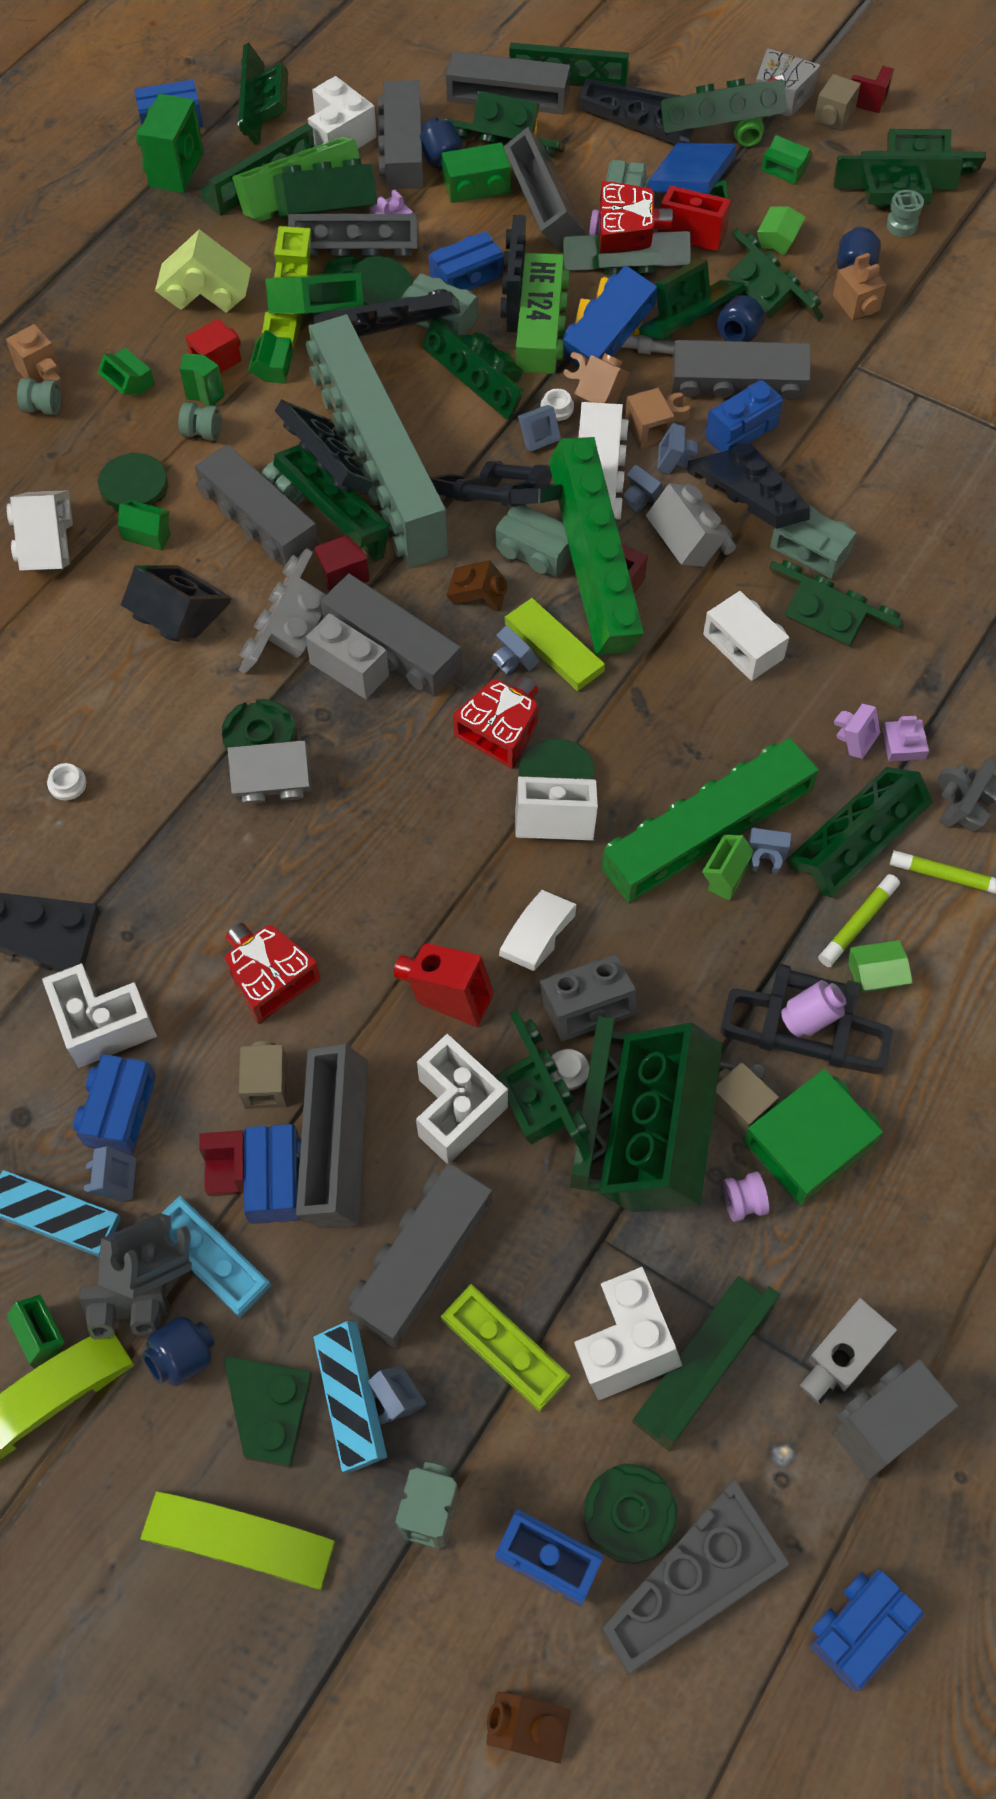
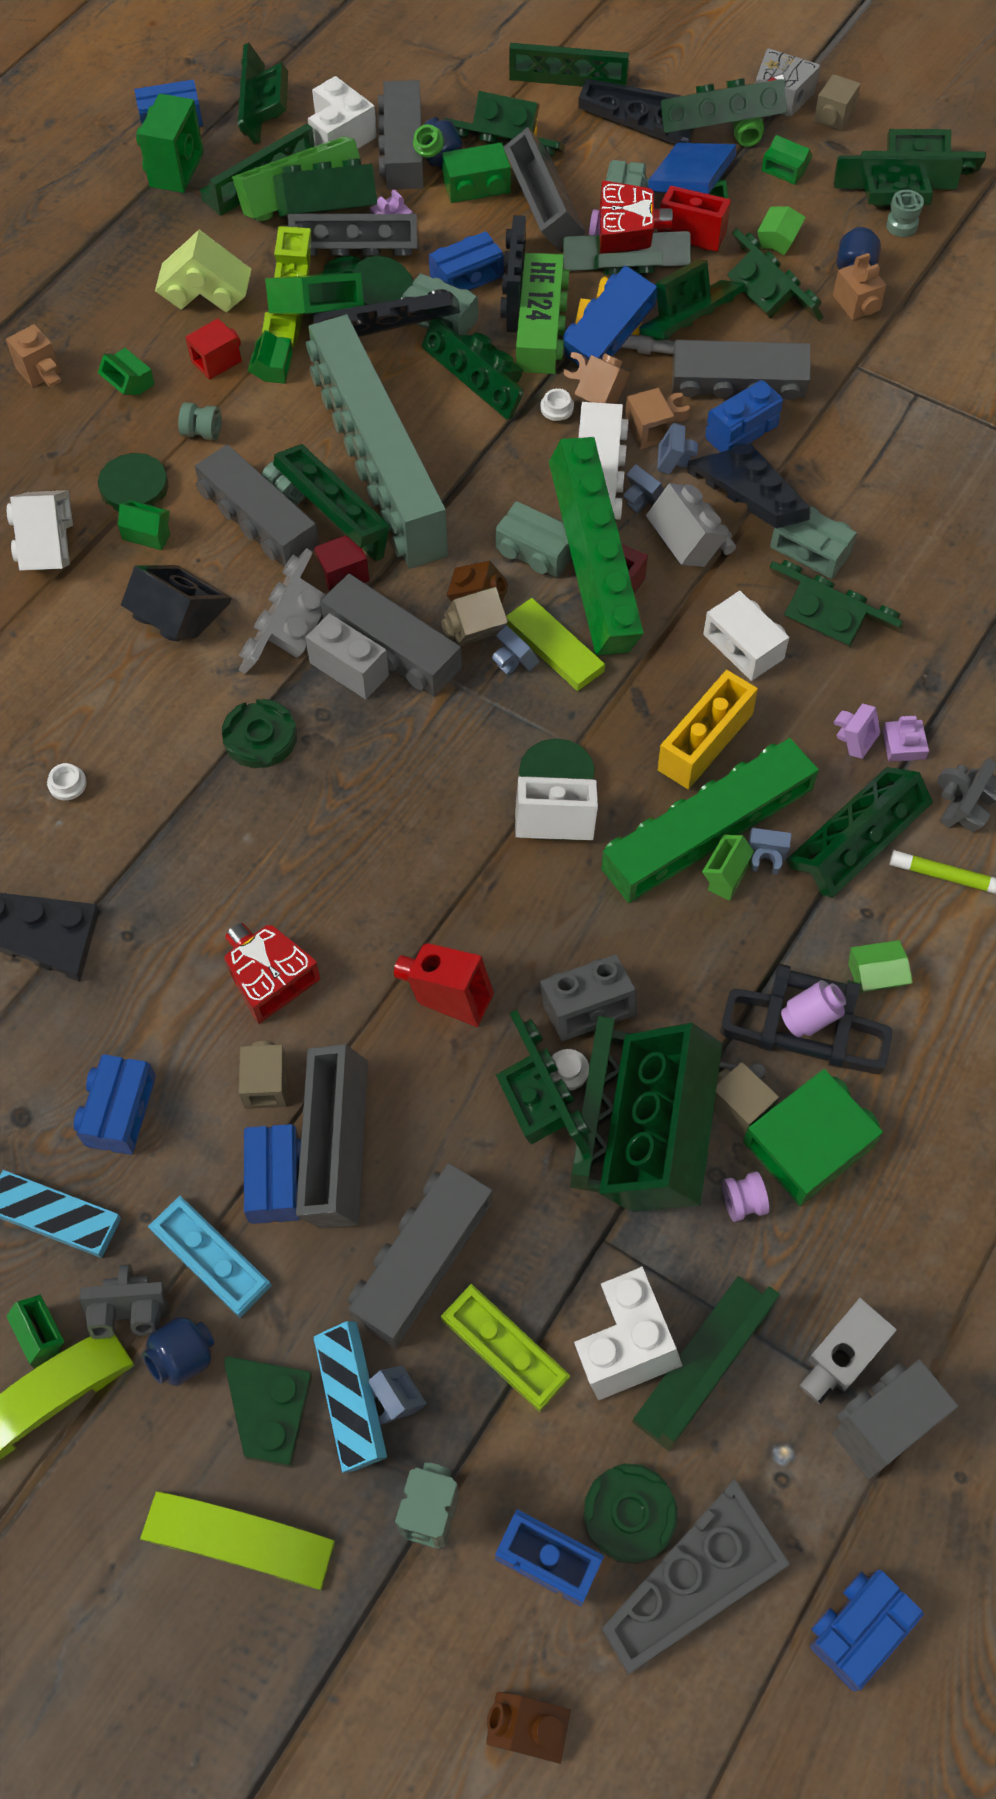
sand green wheel [17,378,61,415] -> none
white brick [42,963,157,1068] -> none
sand blue tile [84,1146,136,1202] -> none
dark grey hinge [98,1213,192,1299] -> none
green piece [179,354,225,406] -> none
dark red panel [199,1130,244,1196] -> none
light grey brick [227,741,312,804] -> none
black wing [275,399,373,494] -> none
white brick [416,1034,508,1164] -> none
black bar [430,460,561,507] -> none
dark grey brick [446,52,570,115] -> none
red torso [453,677,539,769] -> none
white slope [499,890,576,971] -> none
sand blue tile [518,404,561,451] -> none
dark blue head [717,295,765,342] -> none
lime bar [818,874,900,967] -> none
dark red panel [850,66,894,113] -> none
none -> bright green plate [413,124,444,158]
none -> dark tan brick [441,587,508,647]
none -> yellow brick [658,669,758,790]

